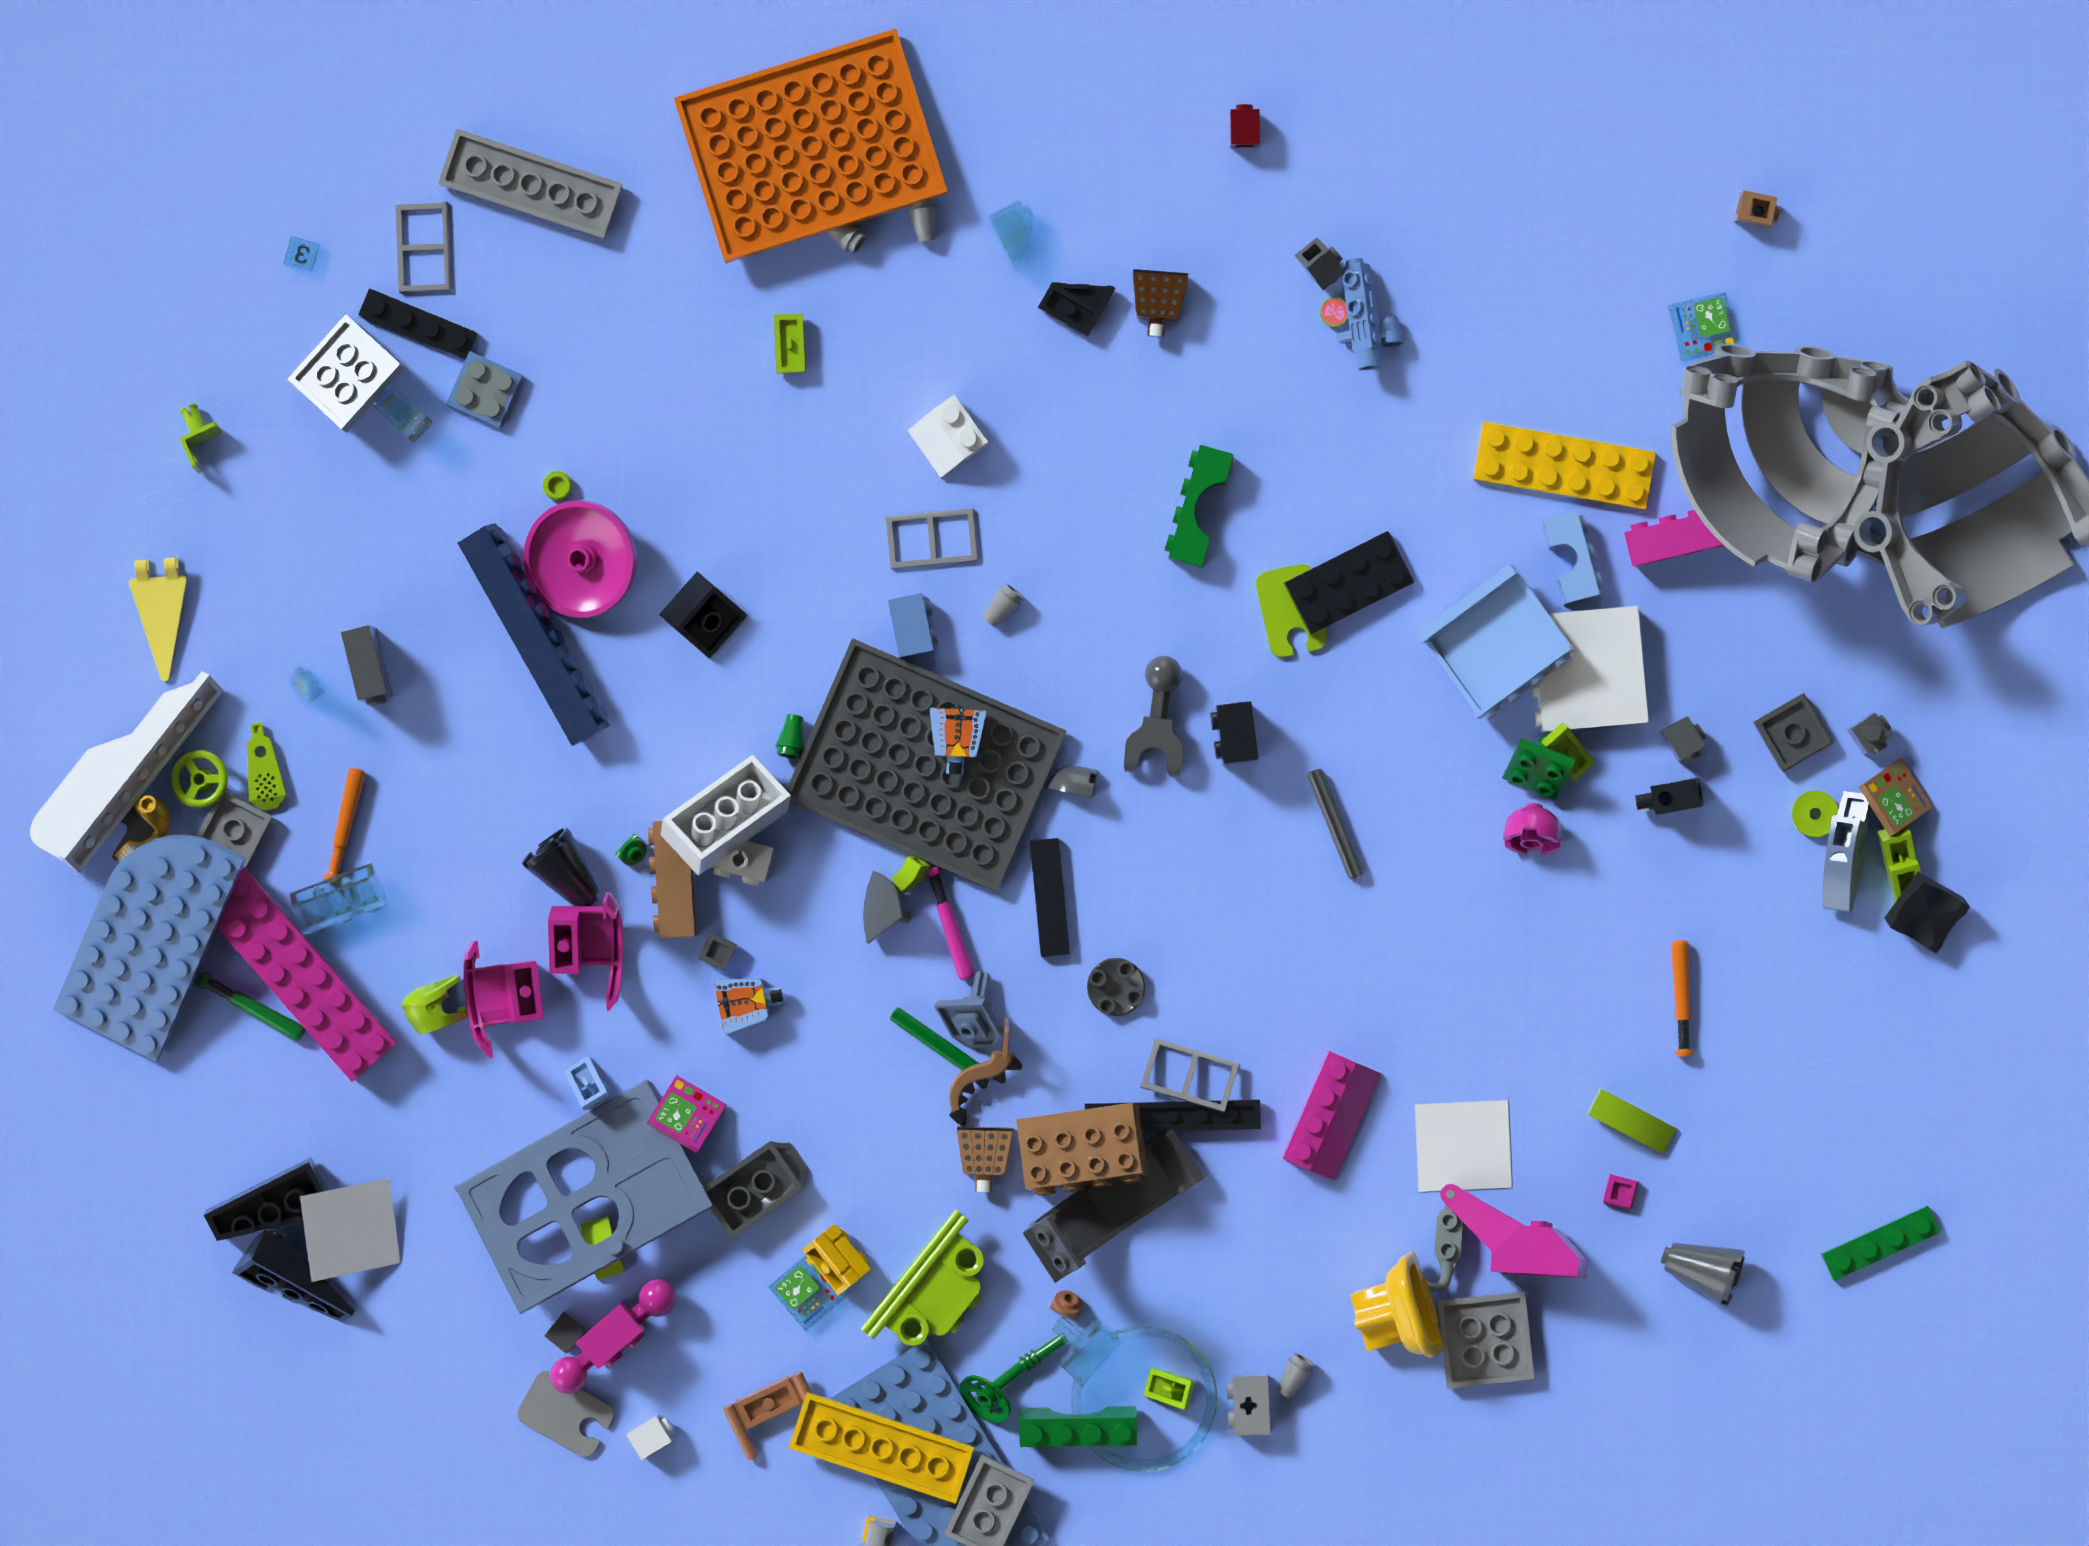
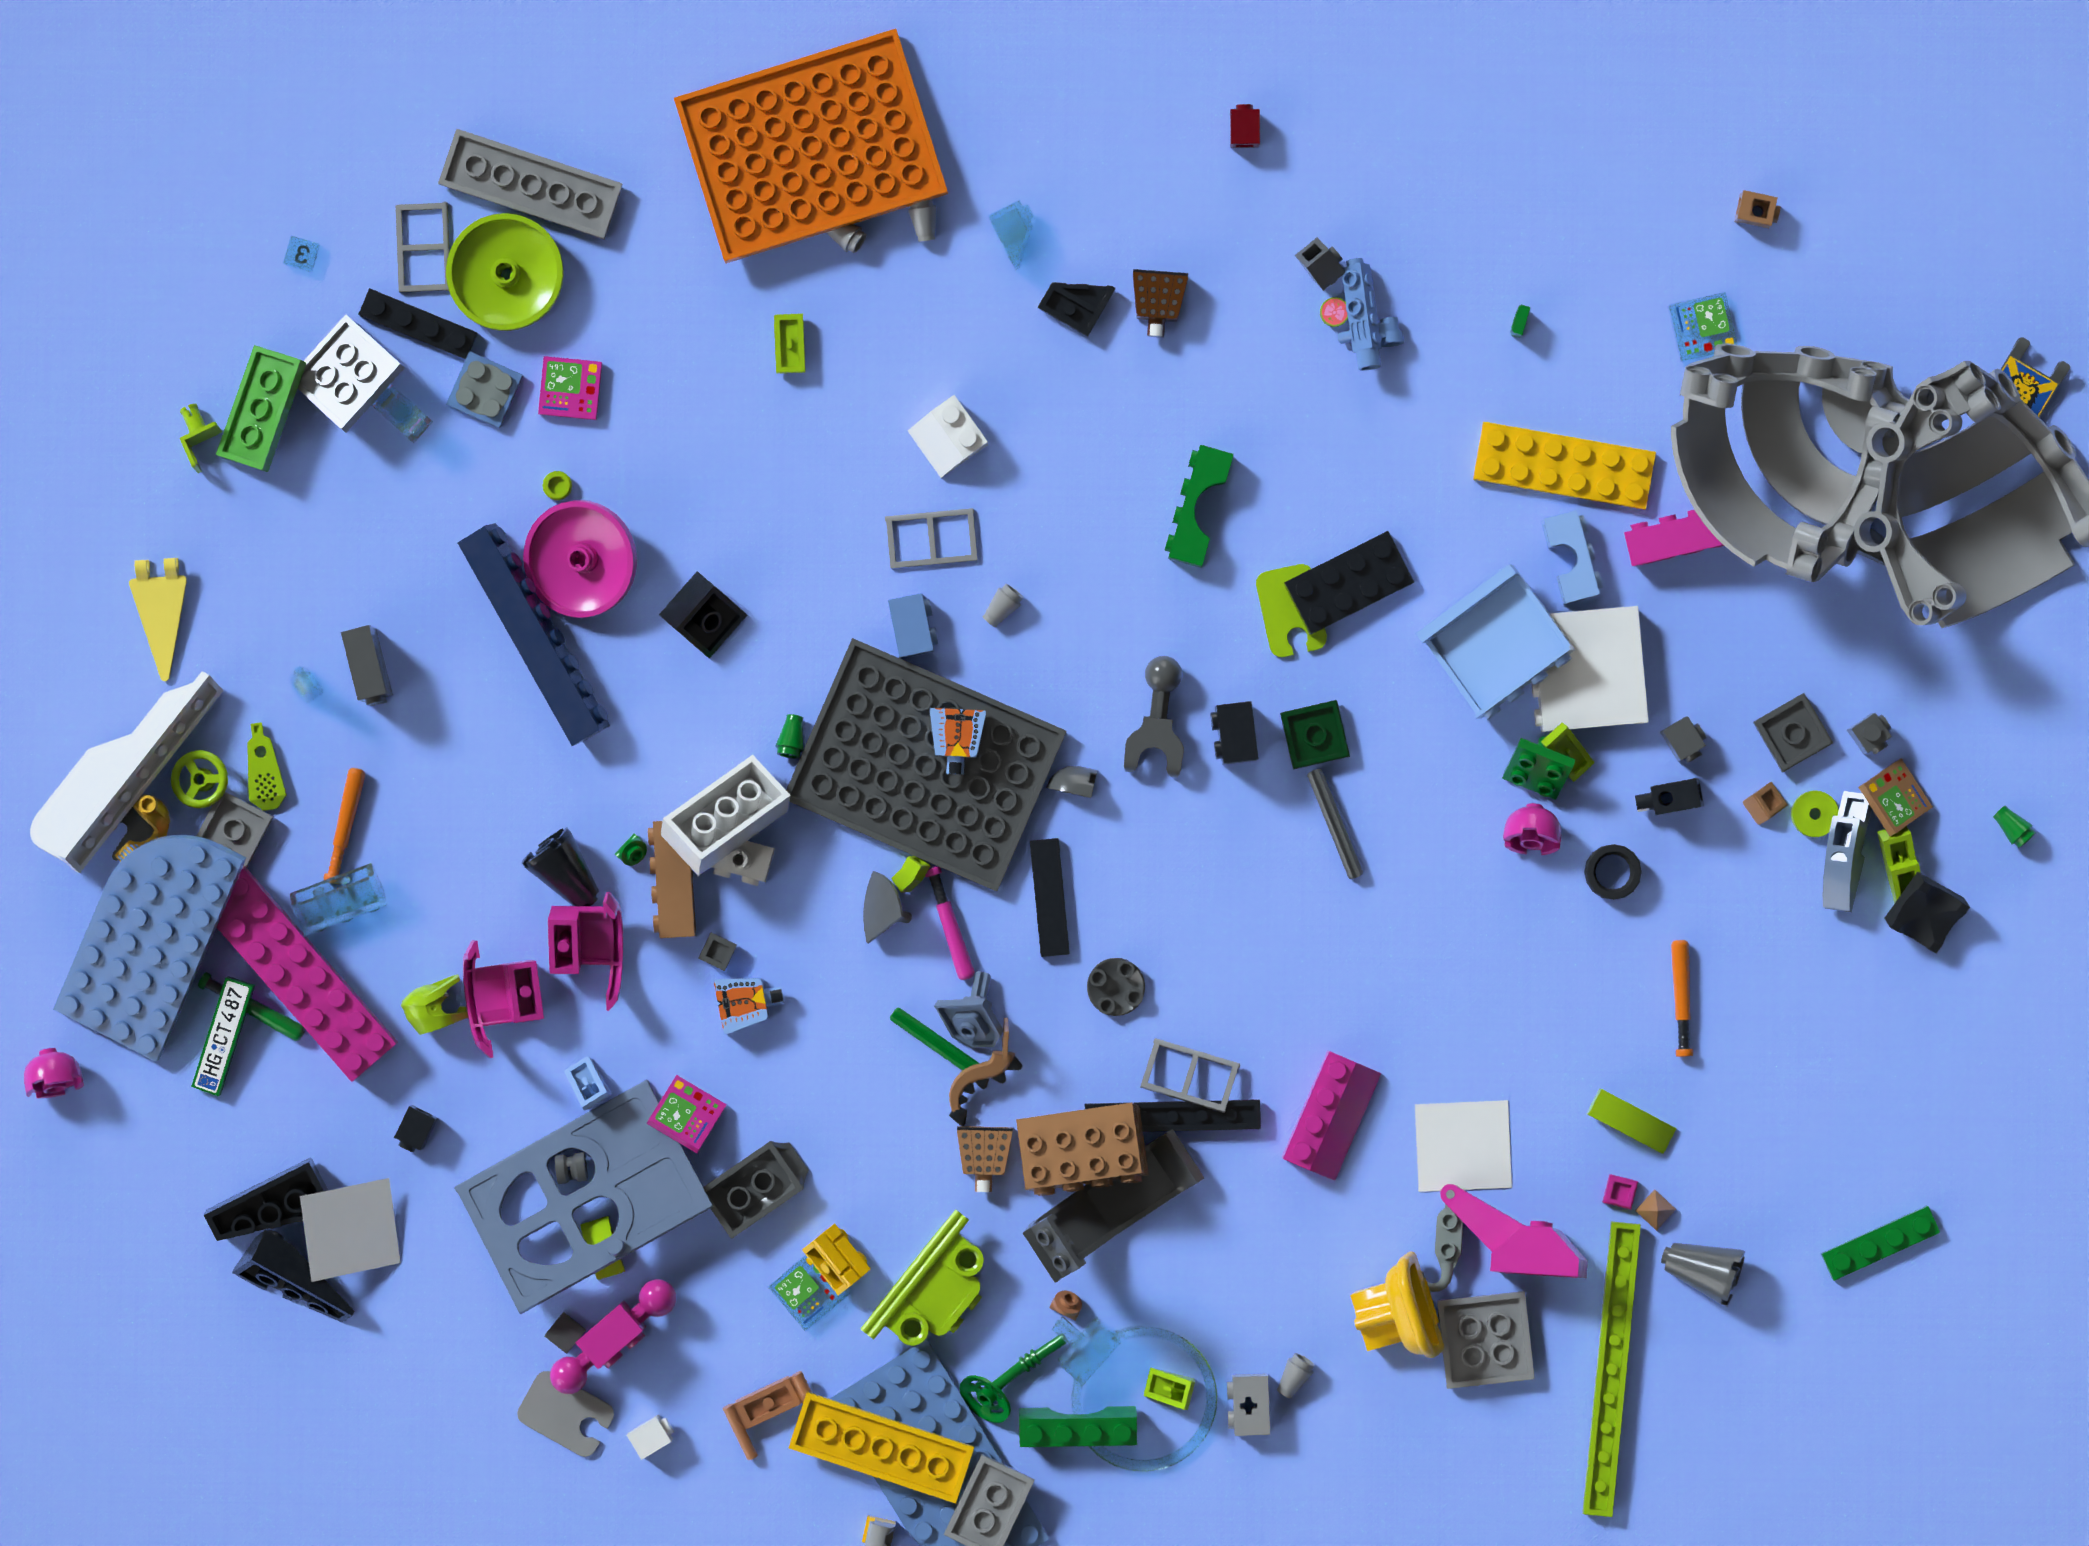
none -> dark pink cylinder [24,1048,84,1099]
none -> tile [191,976,255,1096]
none -> bright green plate [216,345,307,472]
none -> black brick [394,1105,438,1153]
none -> lime dish [446,213,564,331]
none -> tile [538,356,602,420]
none -> dark grey wheel [555,1152,588,1184]
none -> dark green plate [1280,700,1350,770]
none -> green tile [1510,304,1531,338]
none -> lime plate [1582,1221,1641,1517]
none -> black tyre [1584,844,1642,900]
none -> medium nougat slope [1635,1189,1676,1231]
none -> medium nougat slope [1742,781,1788,825]
none -> green cone [1993,805,2036,849]
none -> flag [2000,337,2070,418]

